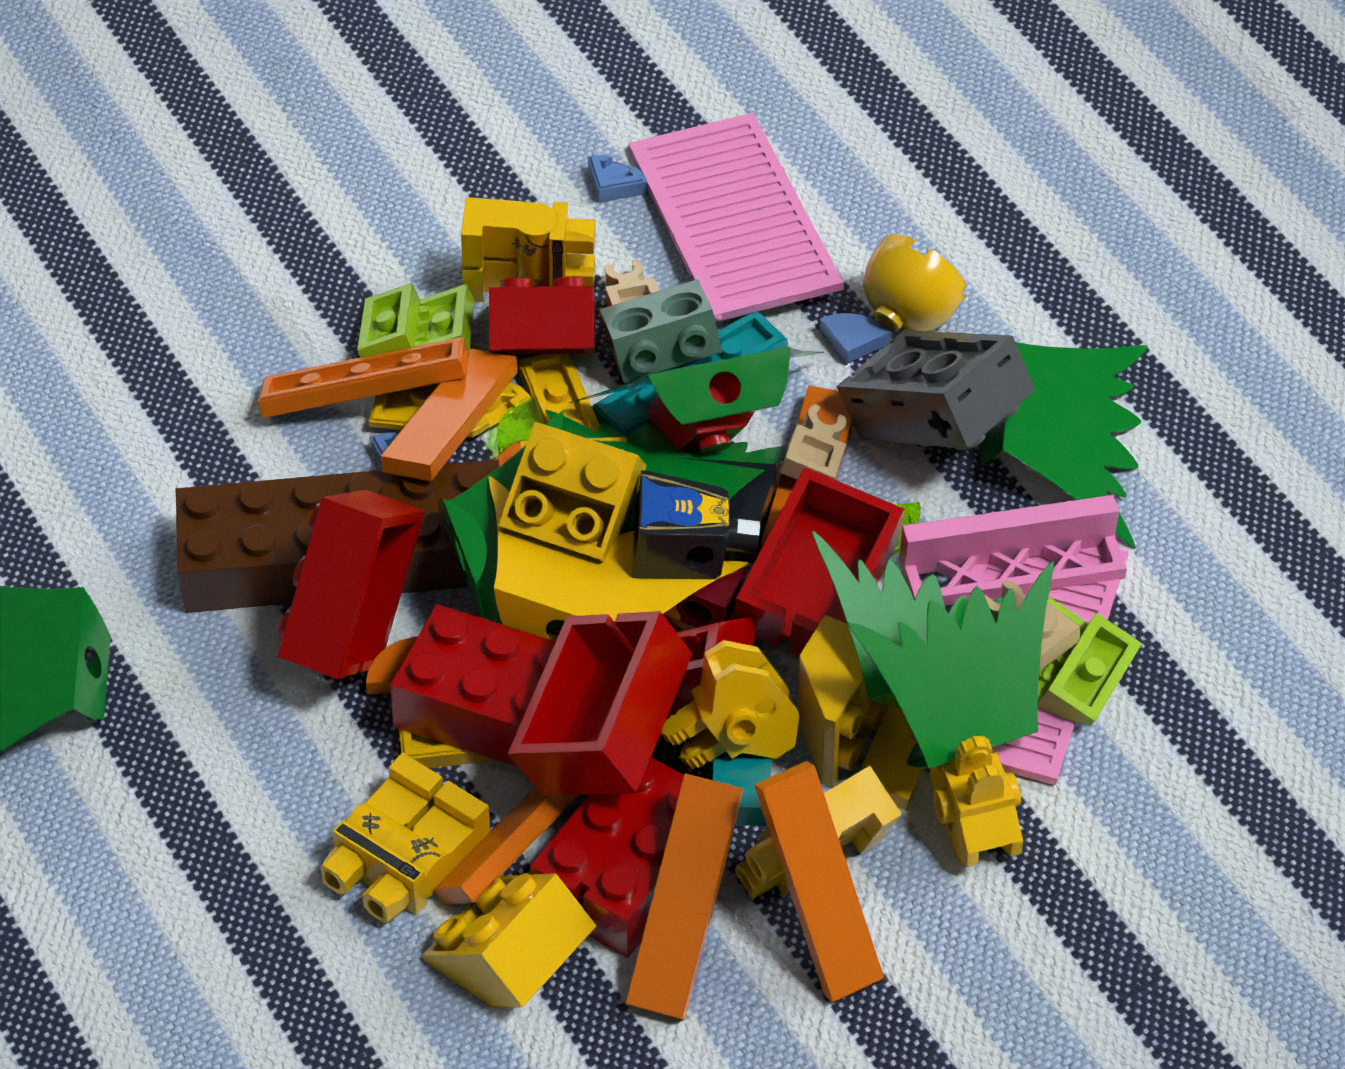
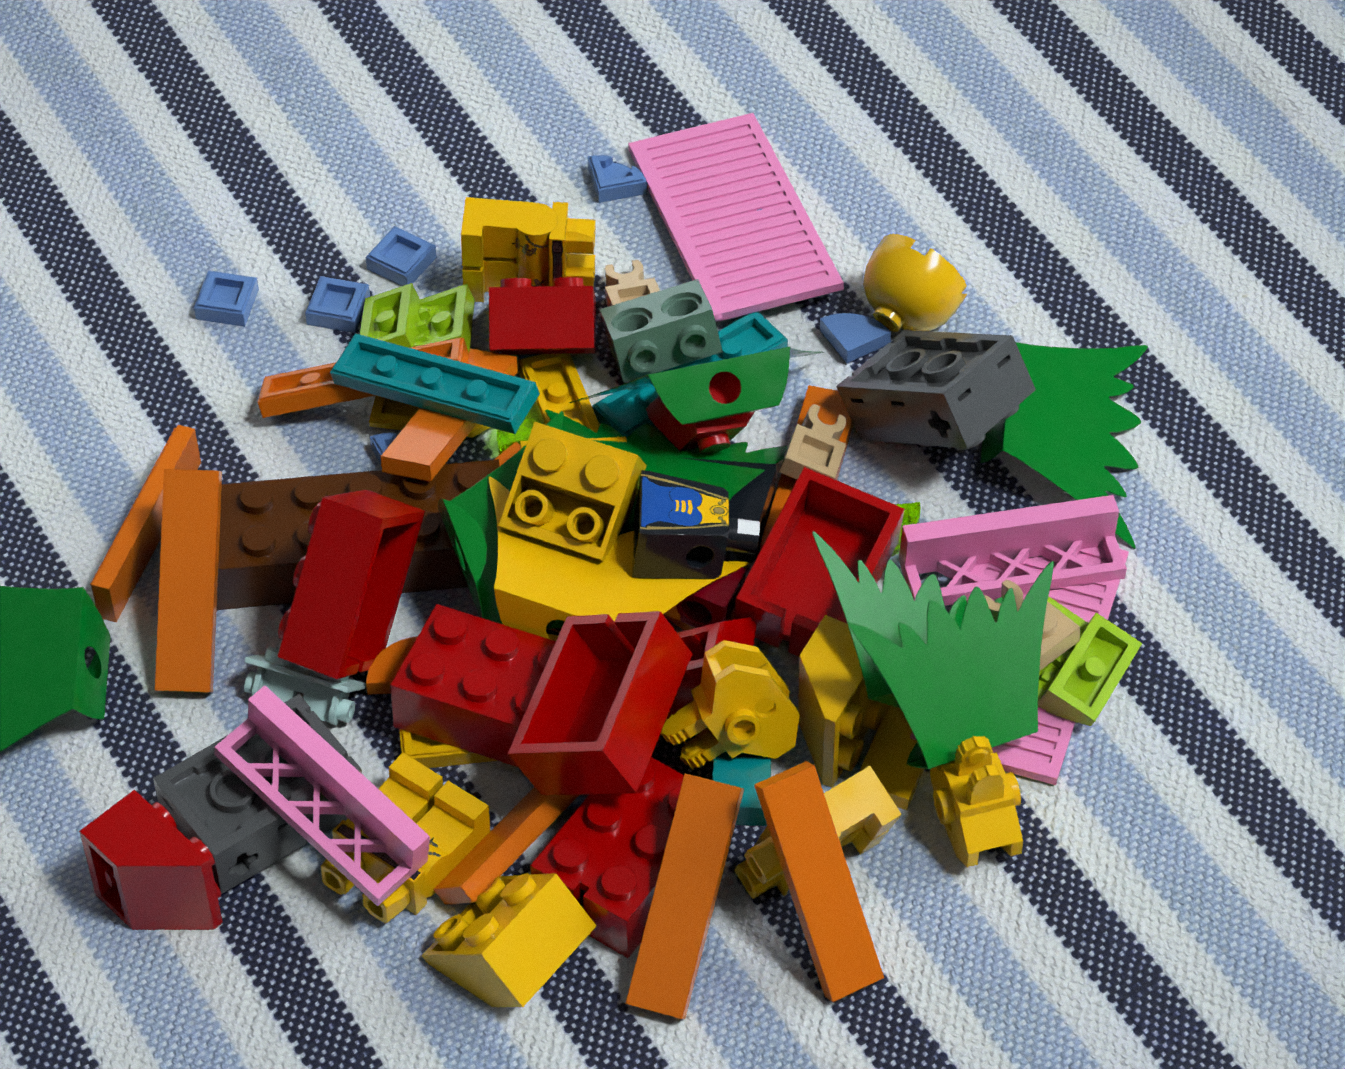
none -> red slope [79,790,223,930]
none -> orange tile [91,425,201,623]
none -> dark grey piece [153,694,362,894]
none -> orange tile [155,469,222,692]
none -> medium blue tile [194,271,259,327]
none -> bright pink fence [214,685,430,906]
none -> light aqua hinge [244,647,366,725]
none -> medium blue tile [305,276,370,333]
none -> teal tile [330,333,540,434]
none -> medium blue tile [365,226,437,286]

